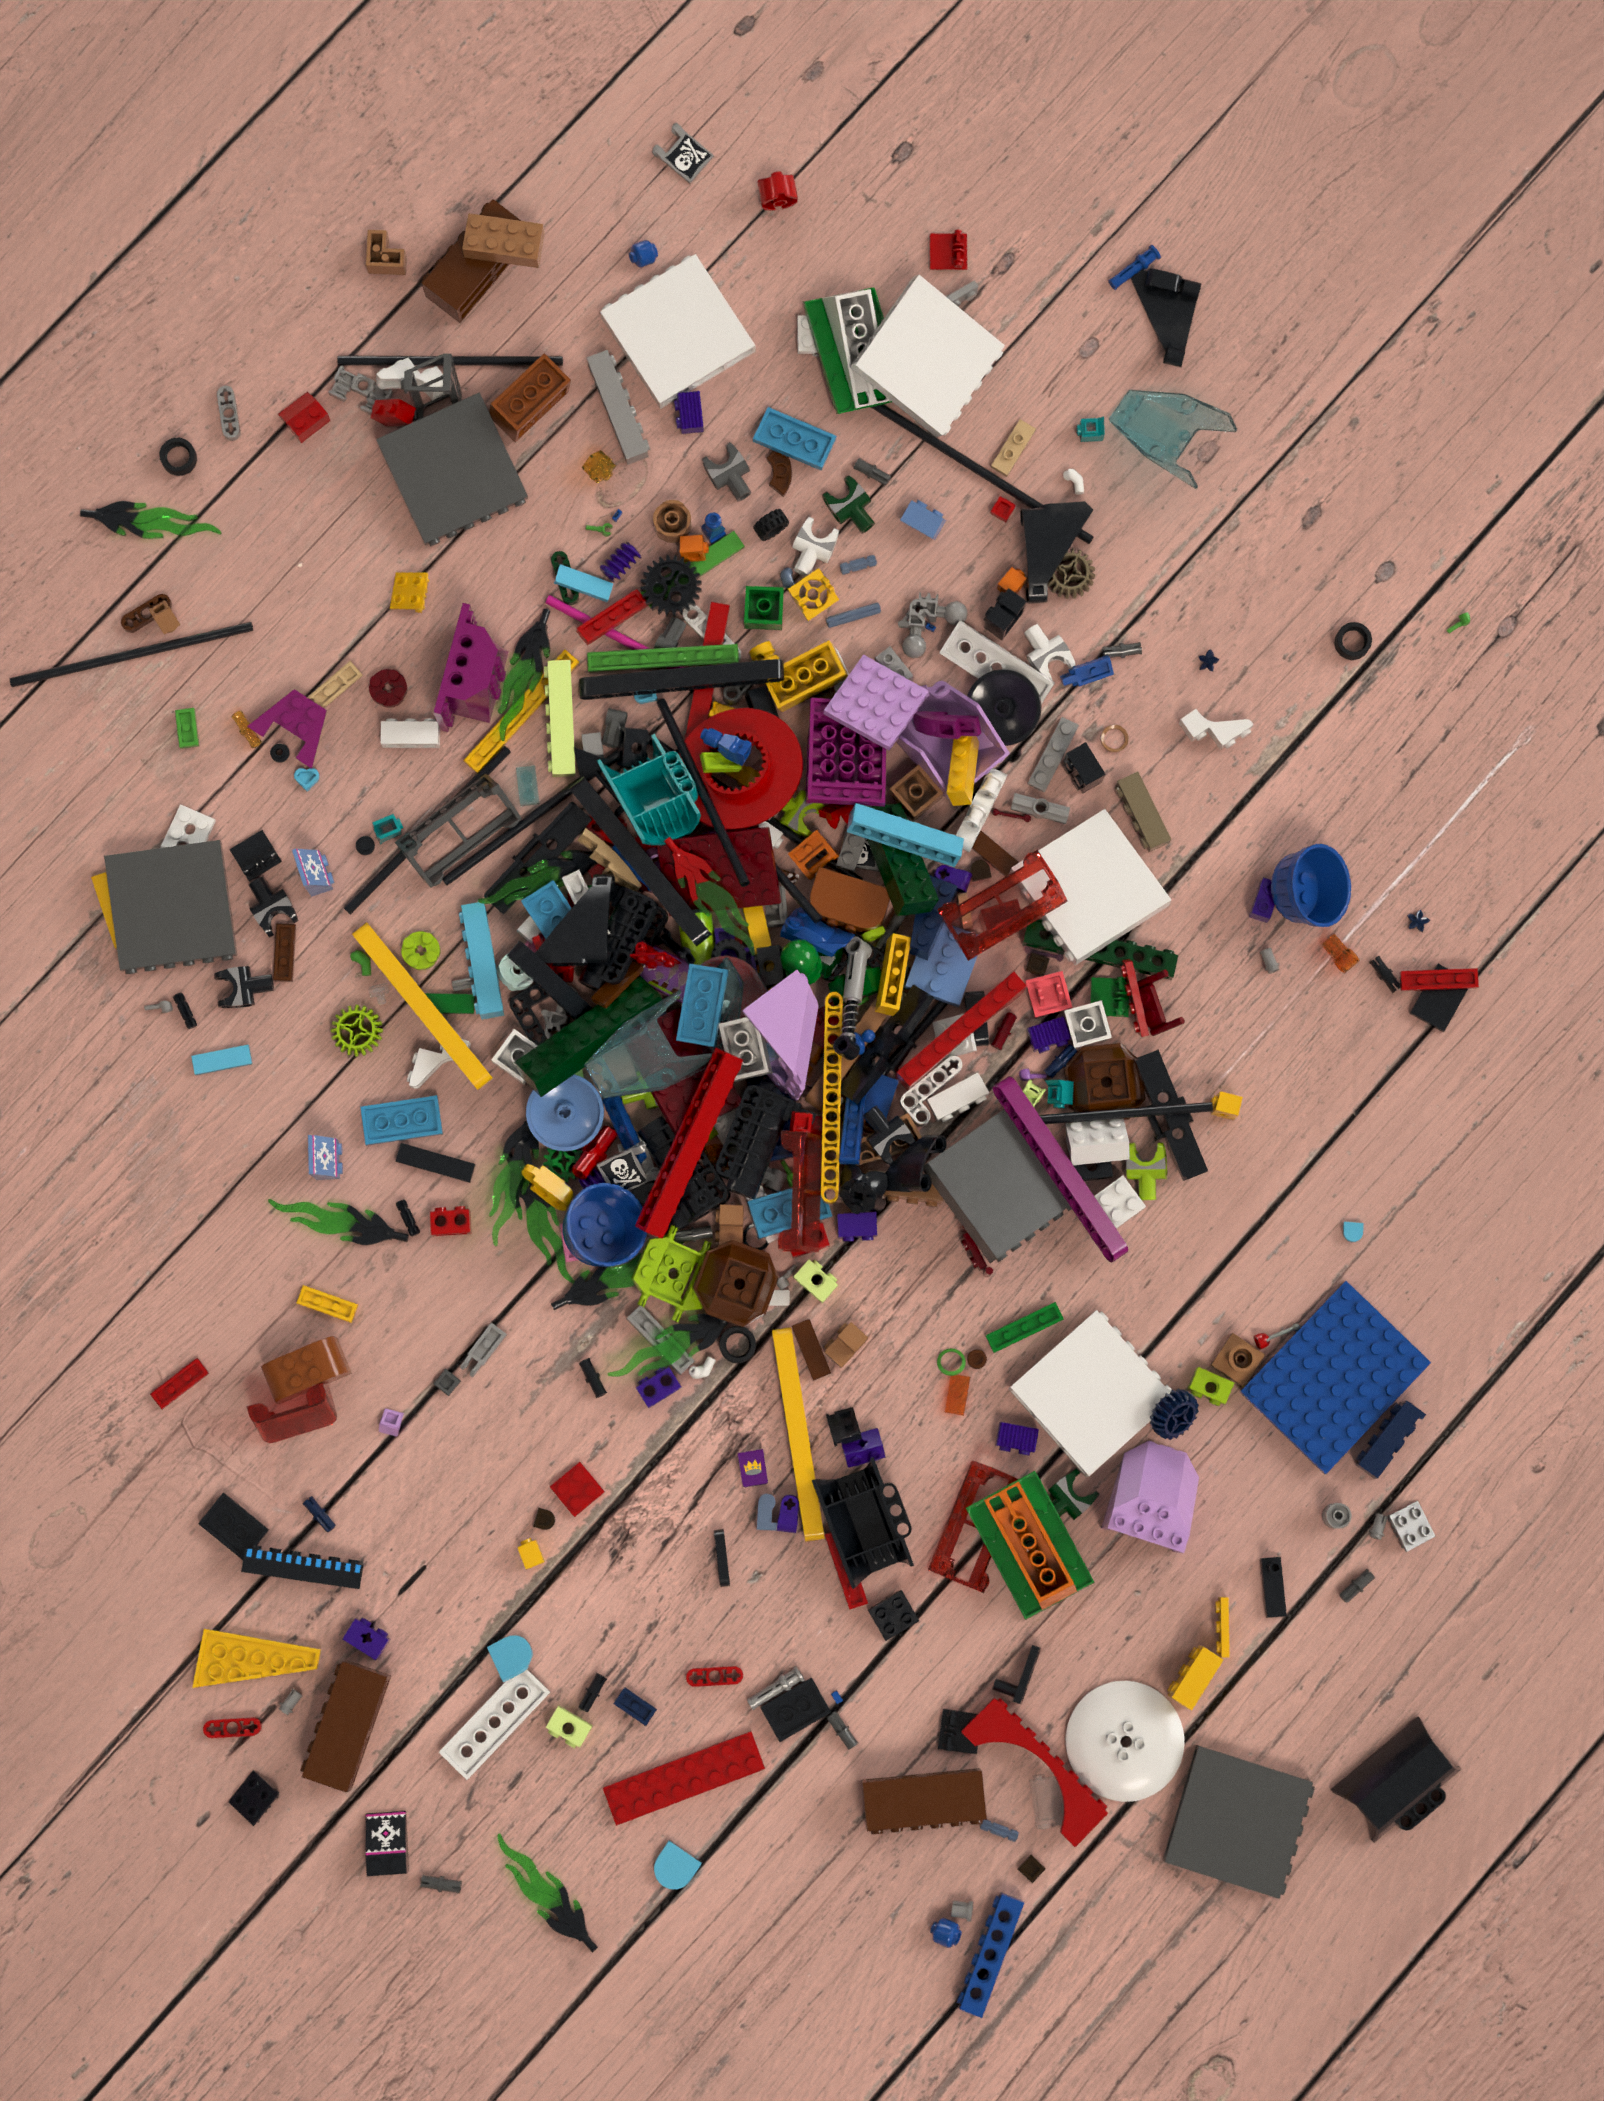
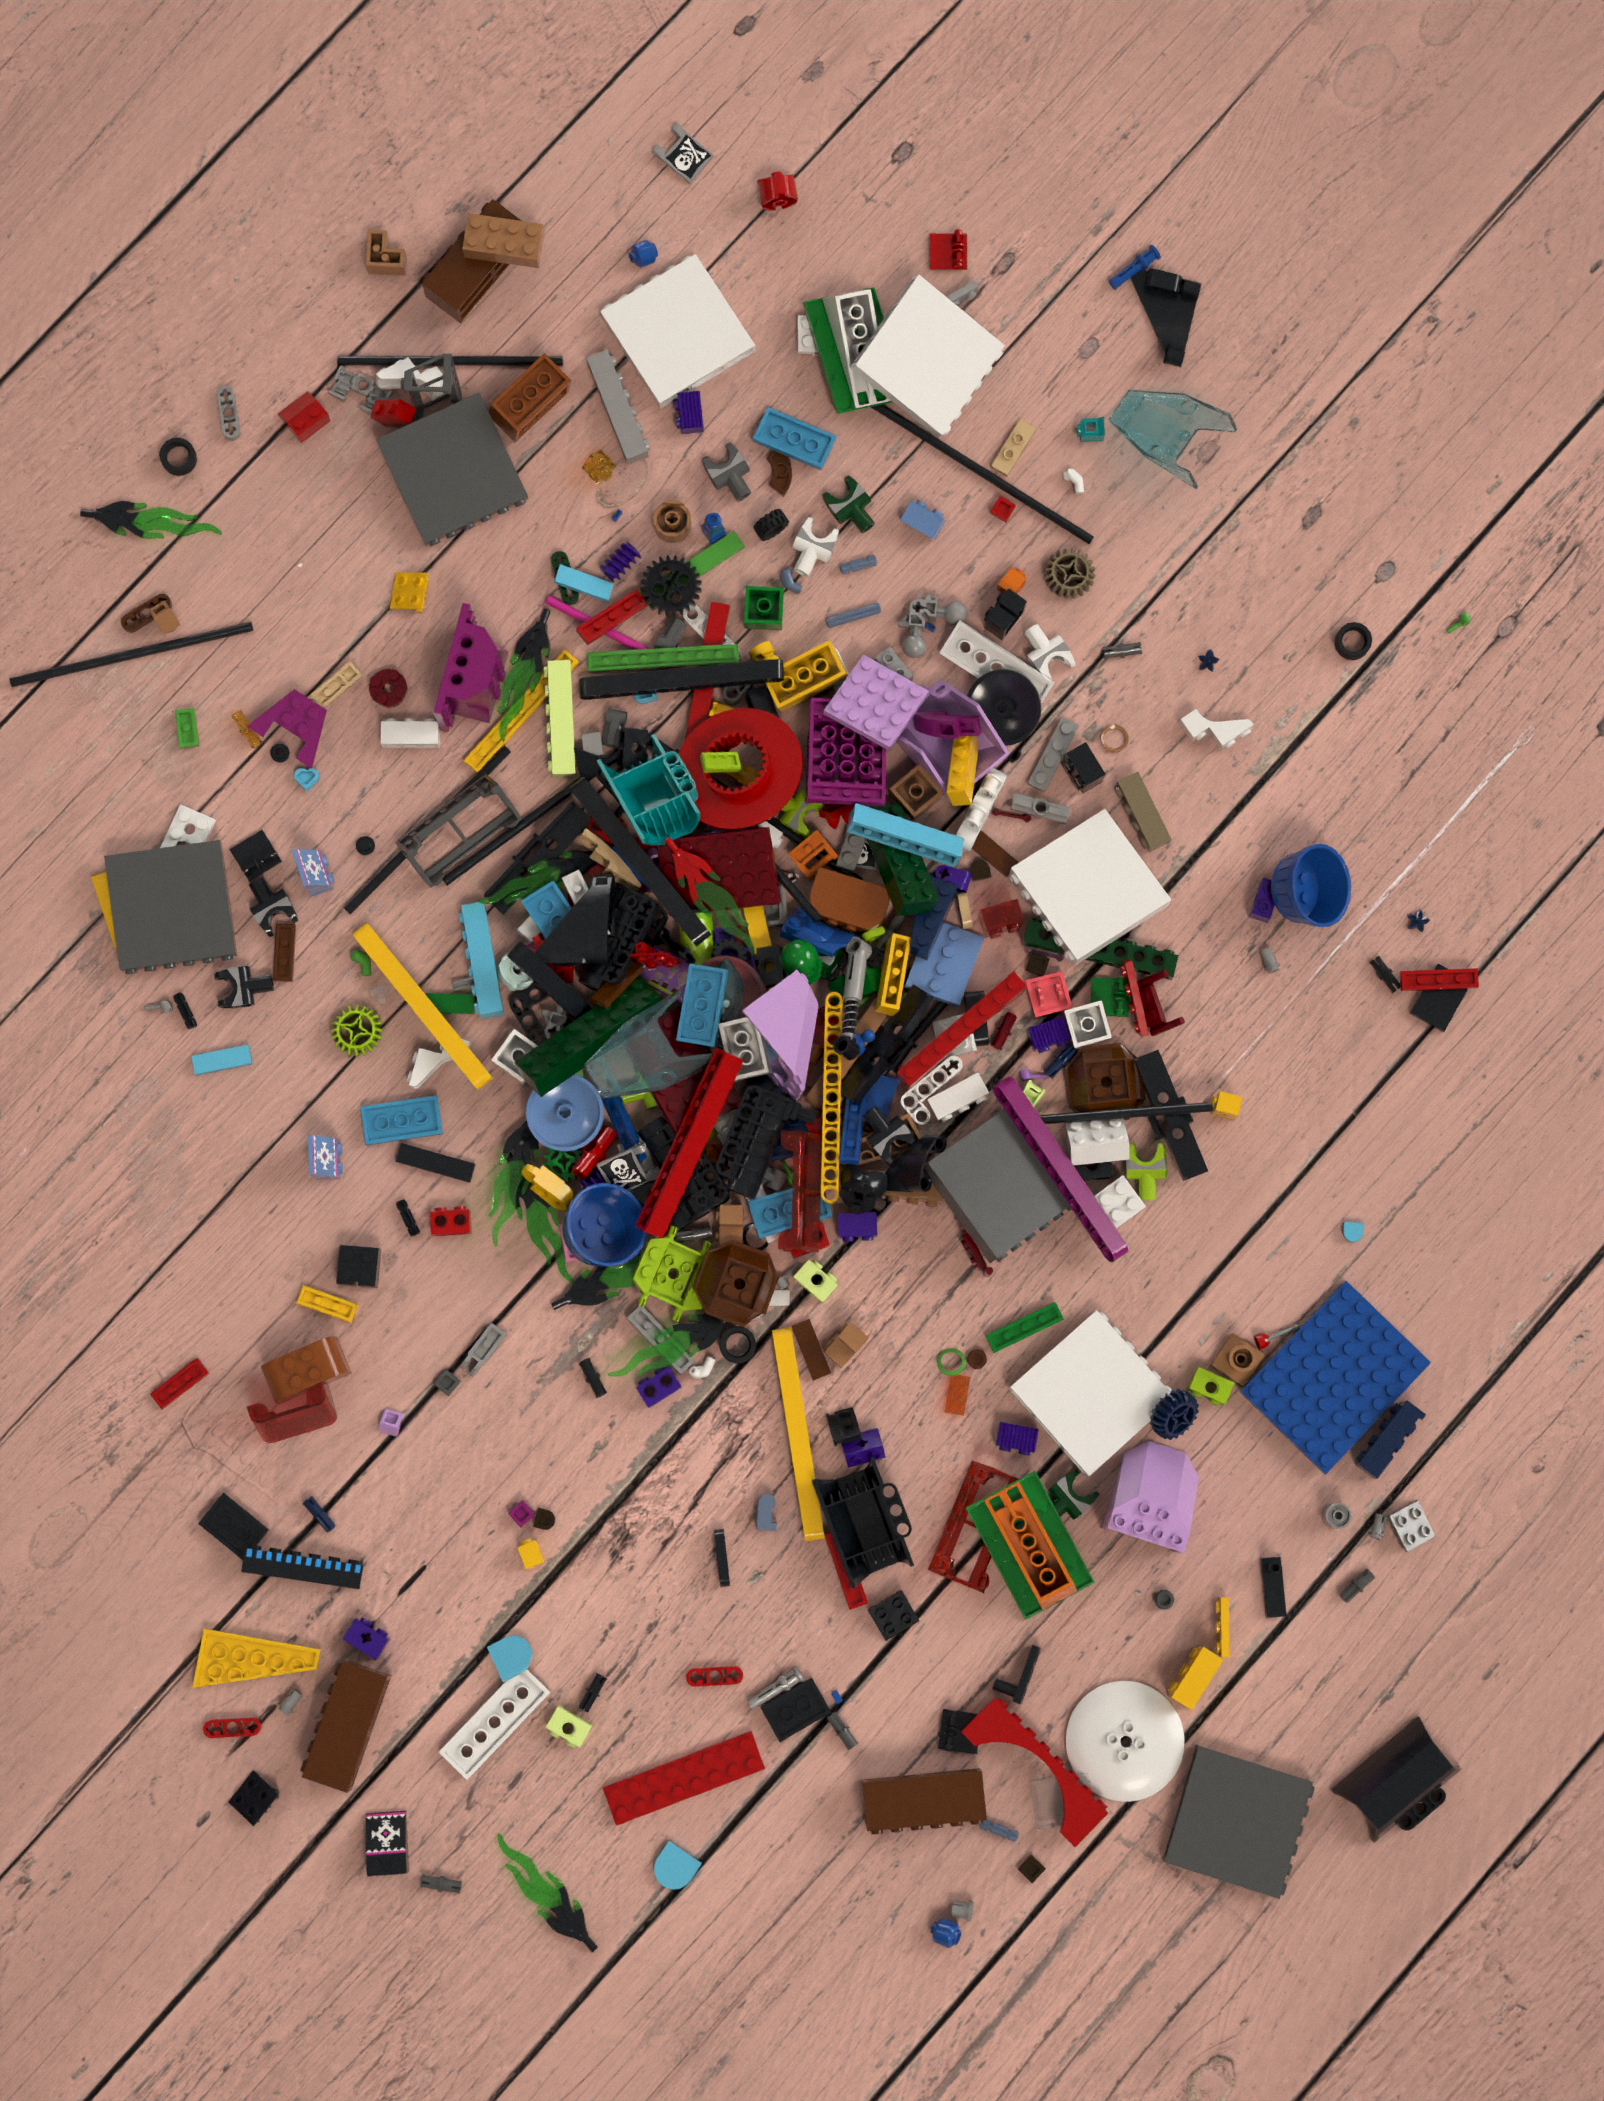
piece [268,1199,409,1245] -> none
teal window [372,814,403,845] -> none
lime plate [401,931,441,970] -> none
clear light blue plate [516,765,540,806] -> none
red plate [550,1462,605,1517] -> none
bright green hand [586,523,613,537] -> none
dark blue plate [613,1687,657,1726] -> none
black piece [657,699,750,887] -> none
orange brick [680,535,709,562] -> none
blue piece [700,728,752,766] -> none
dark purple piece [738,1449,768,1487] -> none
dark purple piece [777,1495,799,1533] -> none
yellow piece [787,568,839,621] -> none
red plate [789,1111,813,1133] -> none
dark grey axle [853,458,891,485] -> none
clear red windscreen [937,850,1068,961] -> none
blue brick [957,1892,1024,2018] -> none
black panel [1020,501,1093,604] -> none
teal window [1045,1080,1074,1108] -> none
blue hinge [1060,655,1114,686] -> none
clear orange piece [1321,934,1360,974] -> none
none -> black piece [336,1245,381,1288]
none -> magenta plate [508,1500,536,1528]
none -> dark grey plate [1154,1590,1174,1610]

